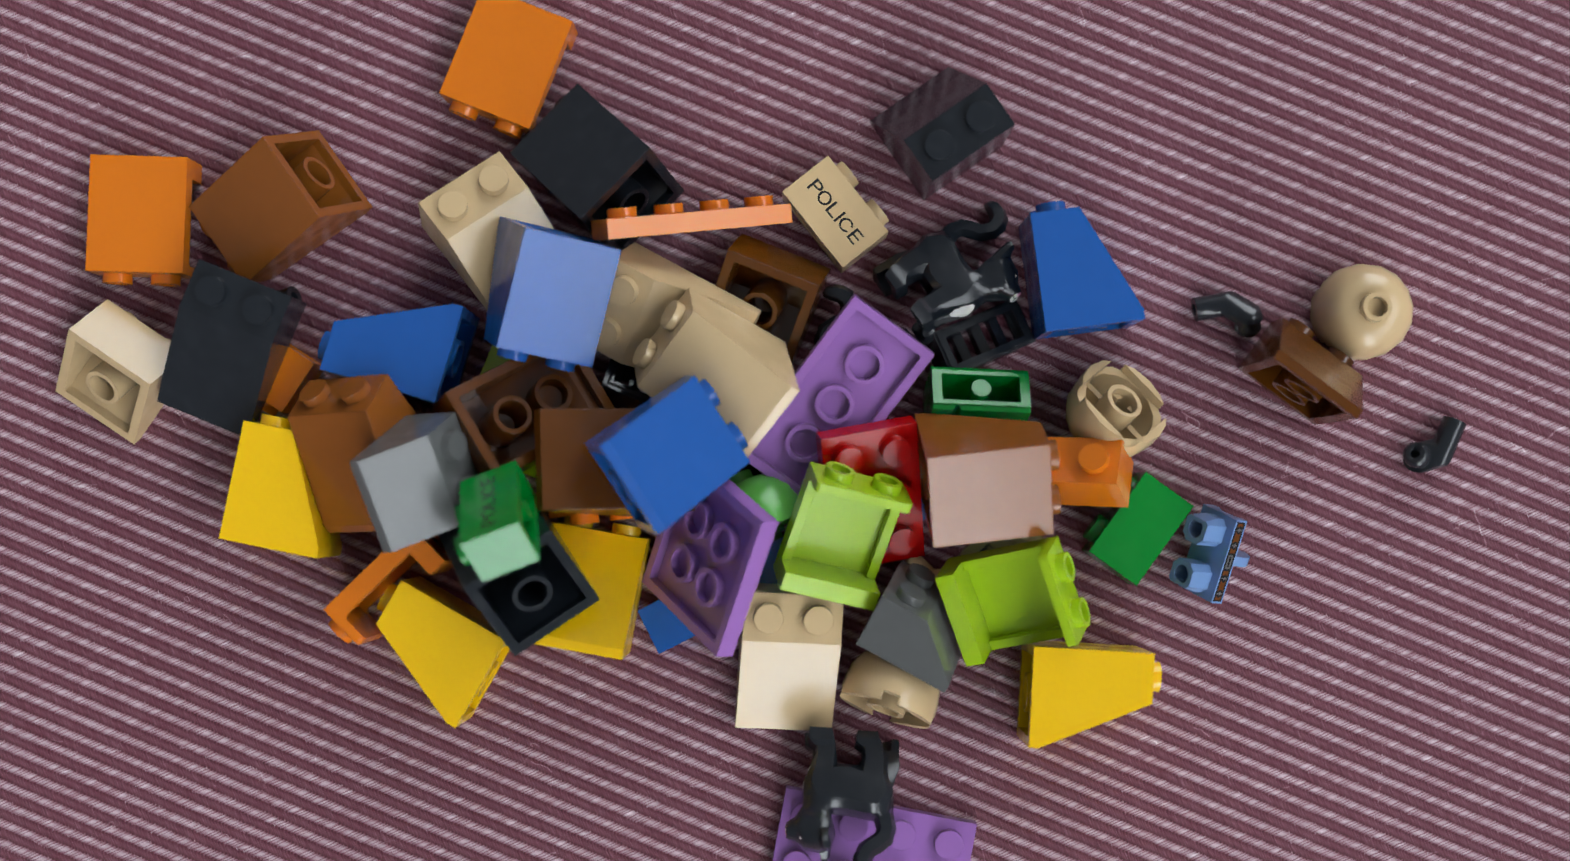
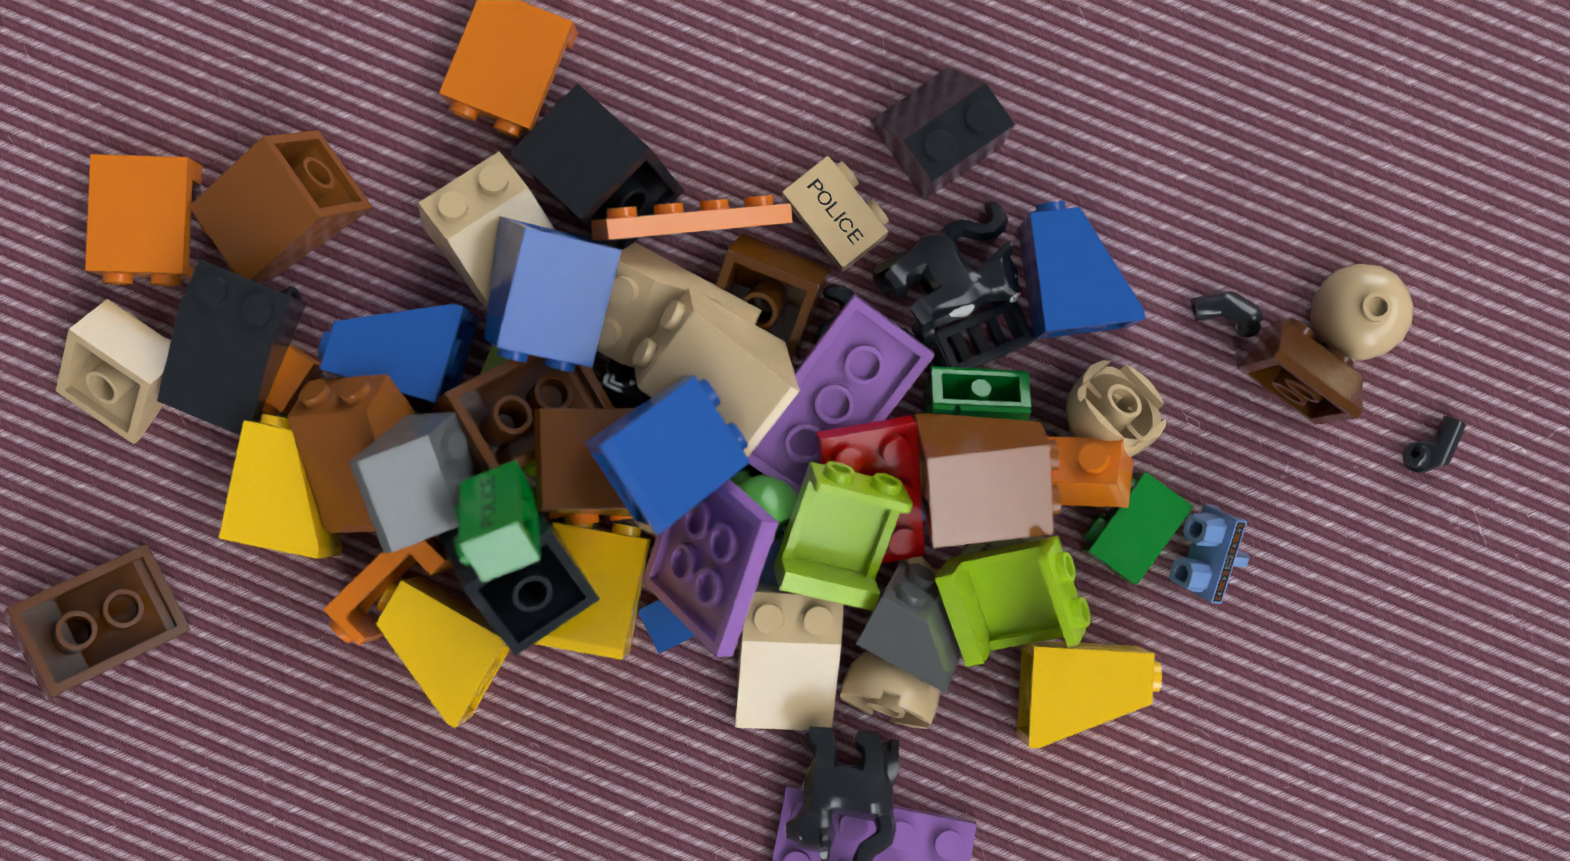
none -> reddish brown slope [2,544,191,701]

